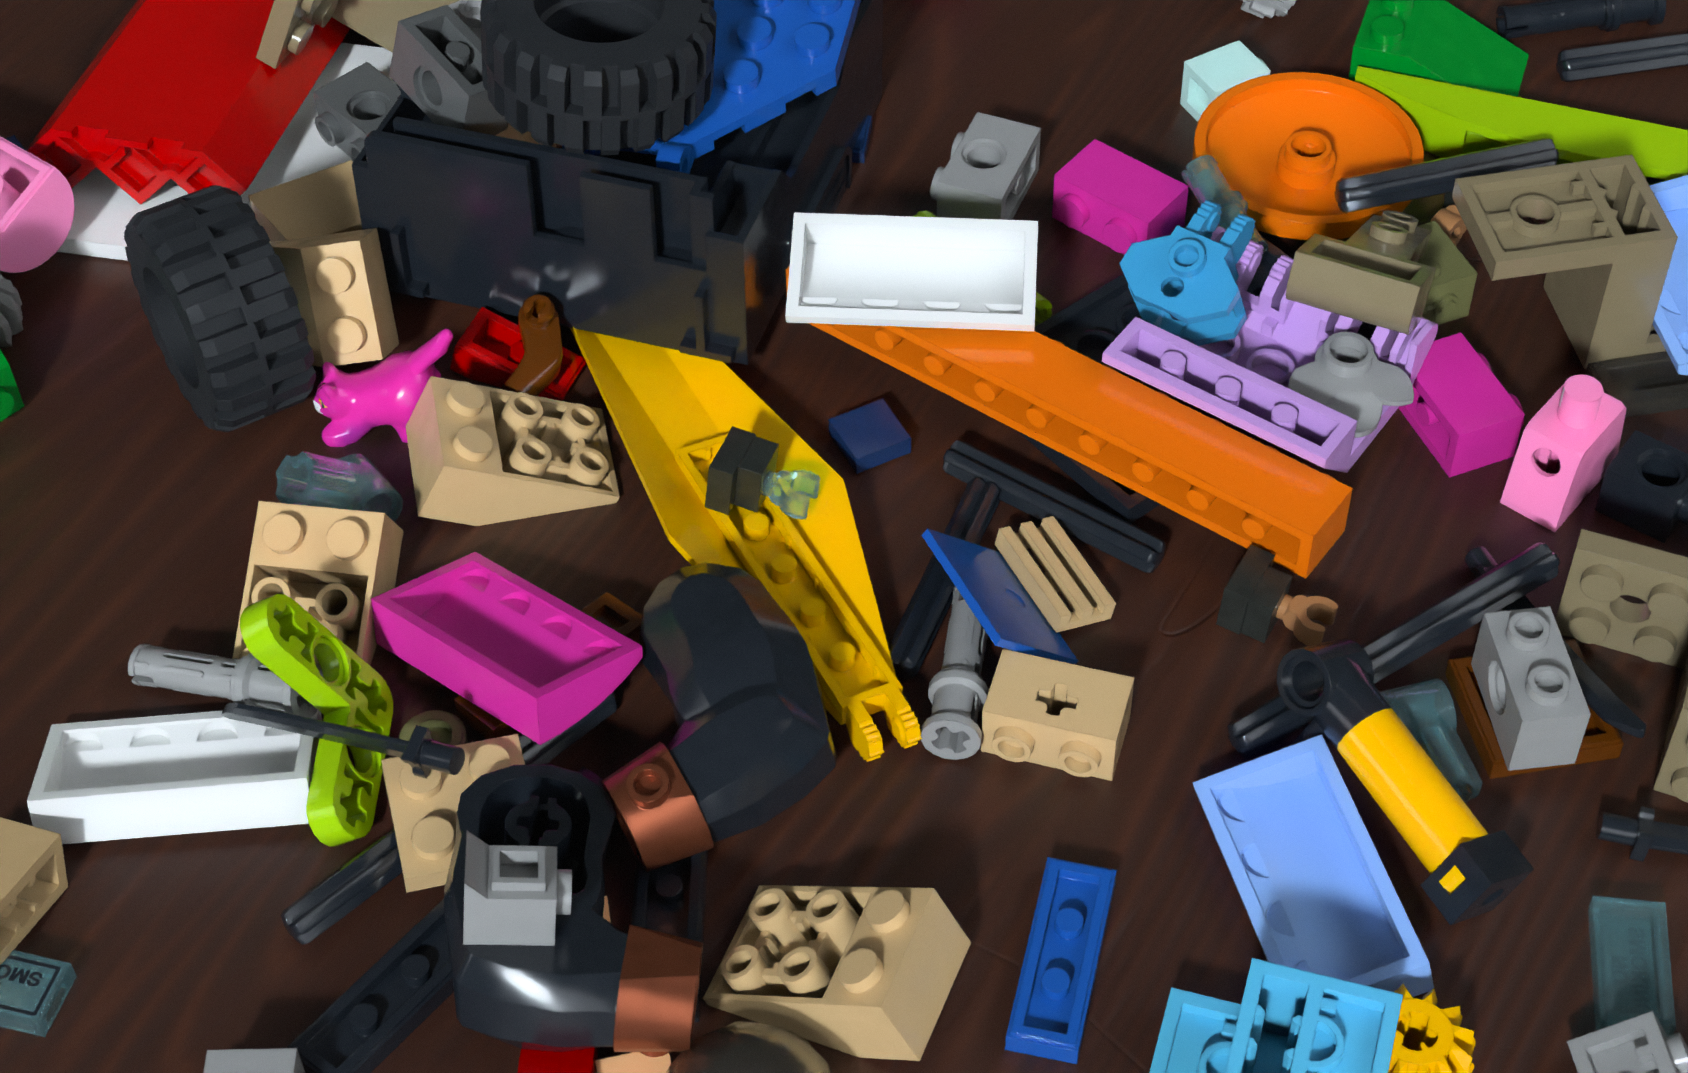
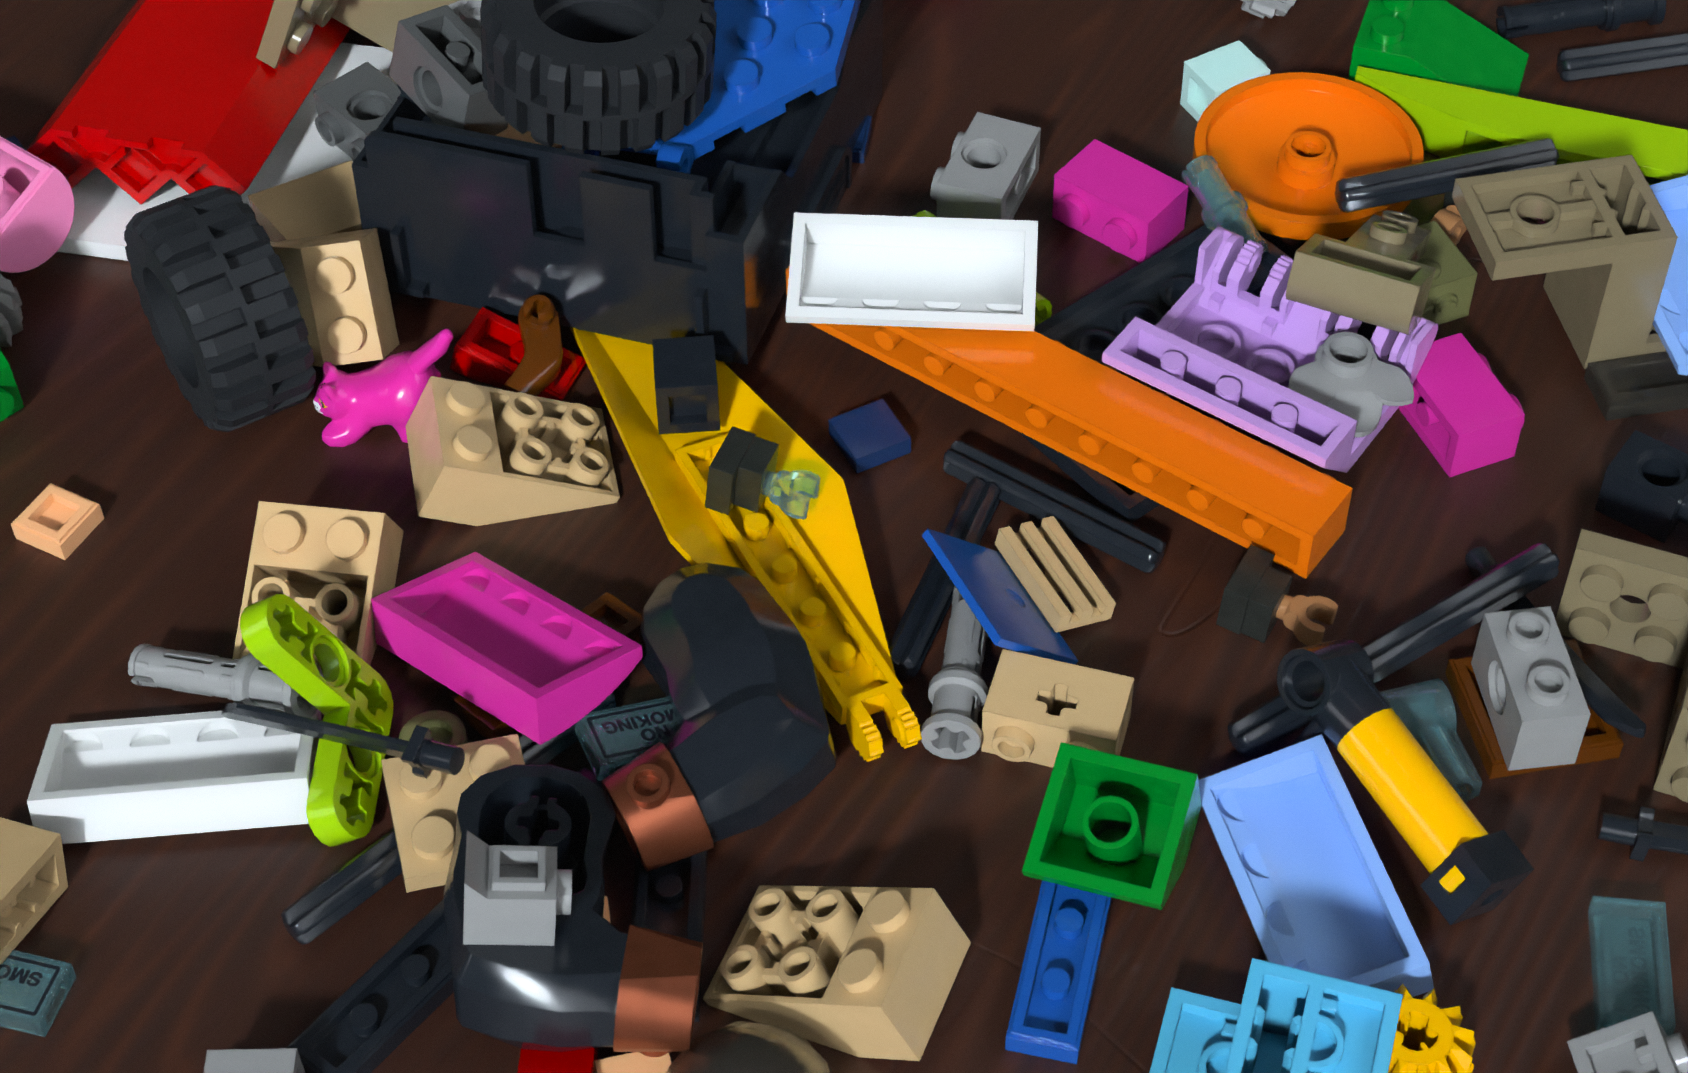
clear light blue piece [275,451,403,522] -> none
dark azure hinge [1119,200,1255,346] -> none
bright pink torso [1500,374,1627,532] -> none
none -> light nougat tile [11,483,104,560]
none -> clear light blue tile [575,697,679,781]
none -> black brick [652,335,720,435]
none -> green slope [1022,742,1202,910]

